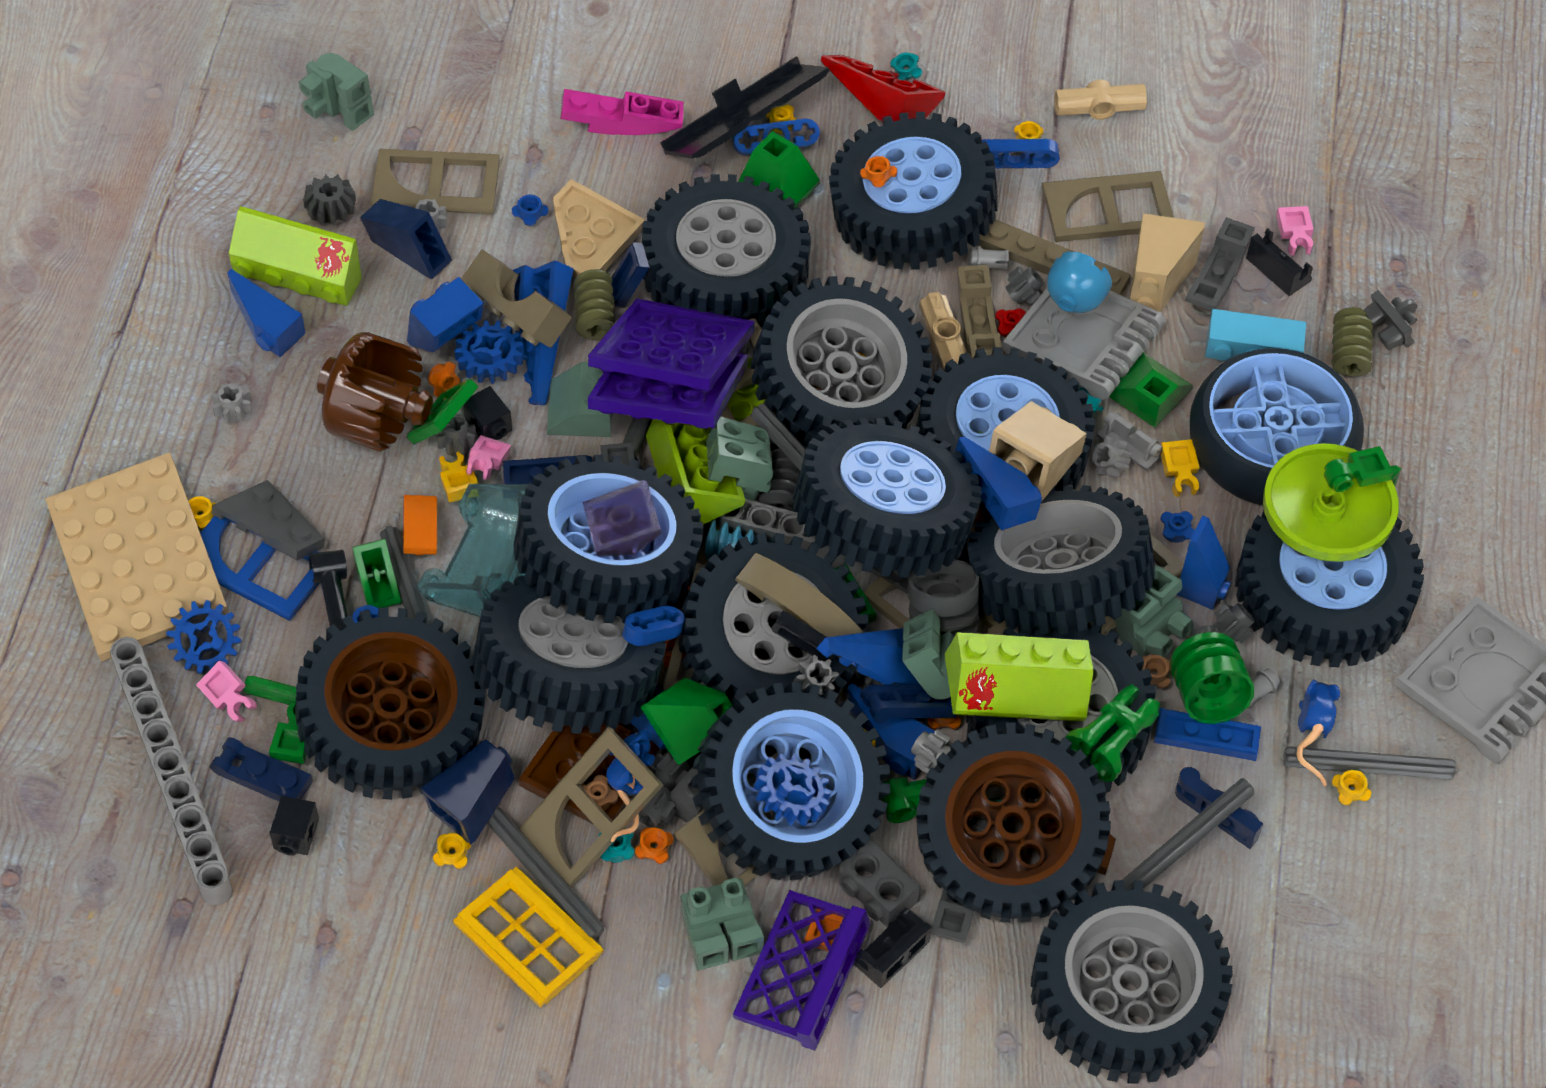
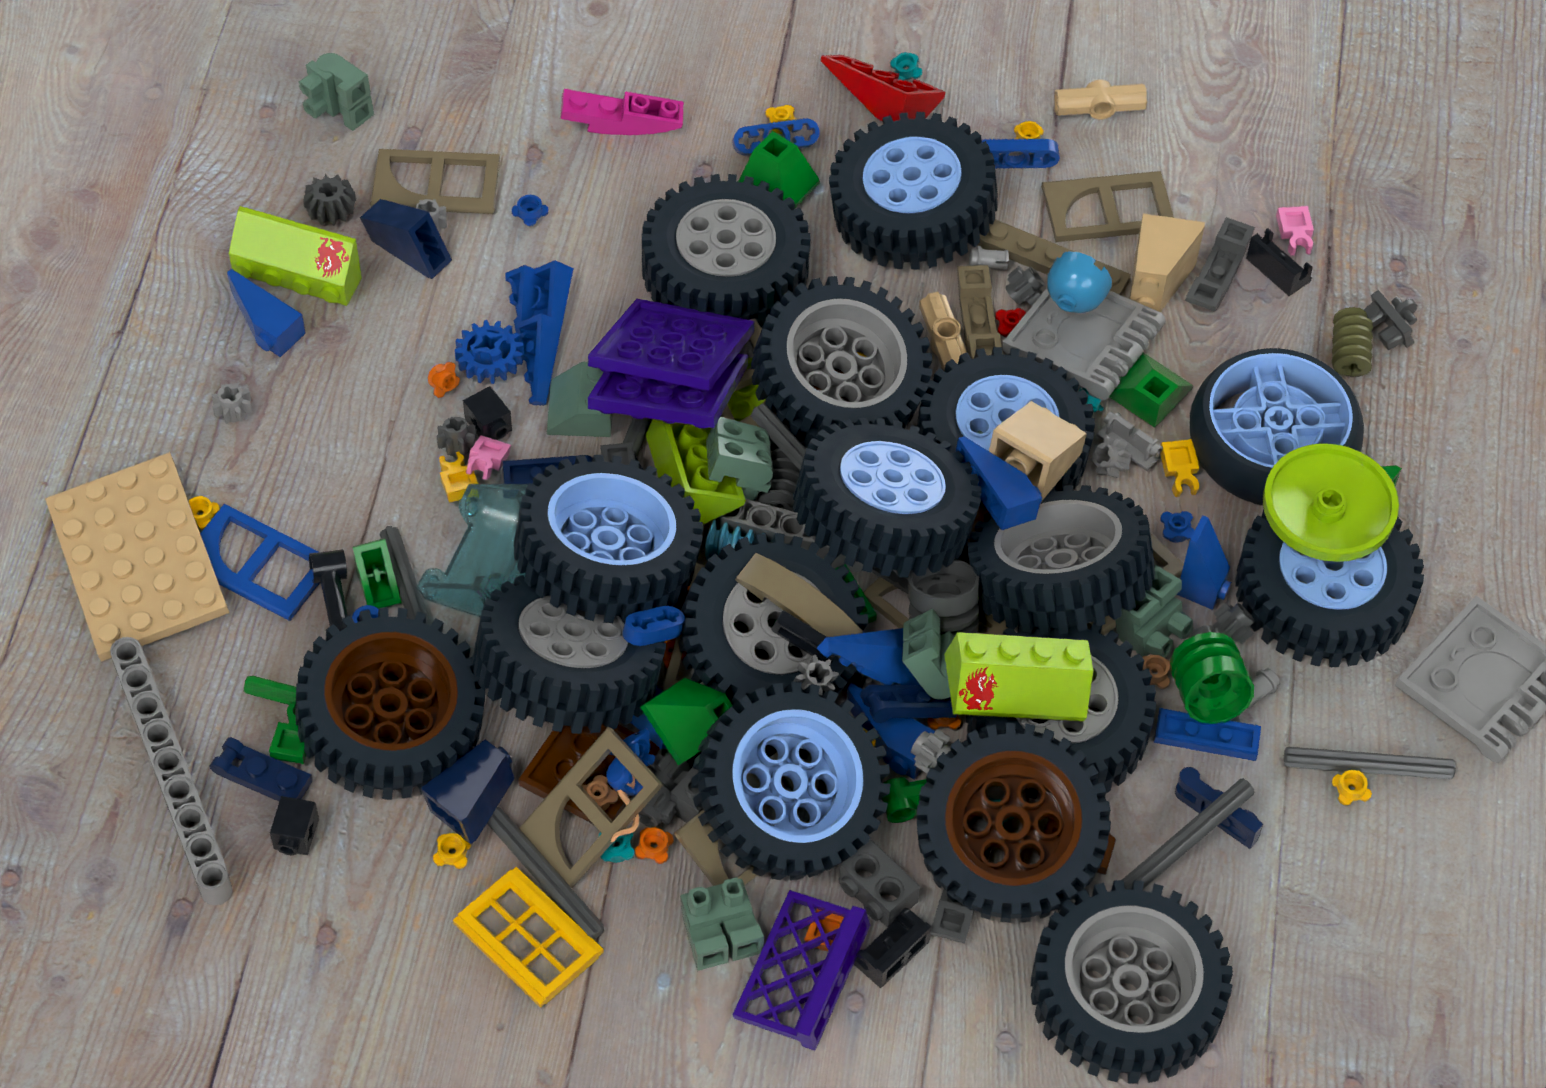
blue gear [166,600,242,674] -> none
bright pink plate [196,661,257,722] -> none
dark grey wing [212,480,325,560] -> none
reddish brown piece [317,332,433,452] -> none
orange slope [403,495,437,556] -> none
green tile [406,379,479,445] -> none
blue slope [407,277,484,353] -> none
dark tan arch [461,249,572,348] -> none
tan plate [553,179,645,278] -> none
olive piece [574,269,615,341] -> none
clear purple slope [583,480,662,556] -> none
dark blue tile [612,242,650,308] -> none
black piece [660,56,830,159] -> none
blue gear [753,753,832,826] -> none
orange plate [860,156,897,188] -> none
green piece [1065,684,1160,782] -> none
medium azure brick [1205,309,1306,361] -> none
blue animal [1296,679,1340,786] -> none
green plate [1324,446,1393,492] -> none

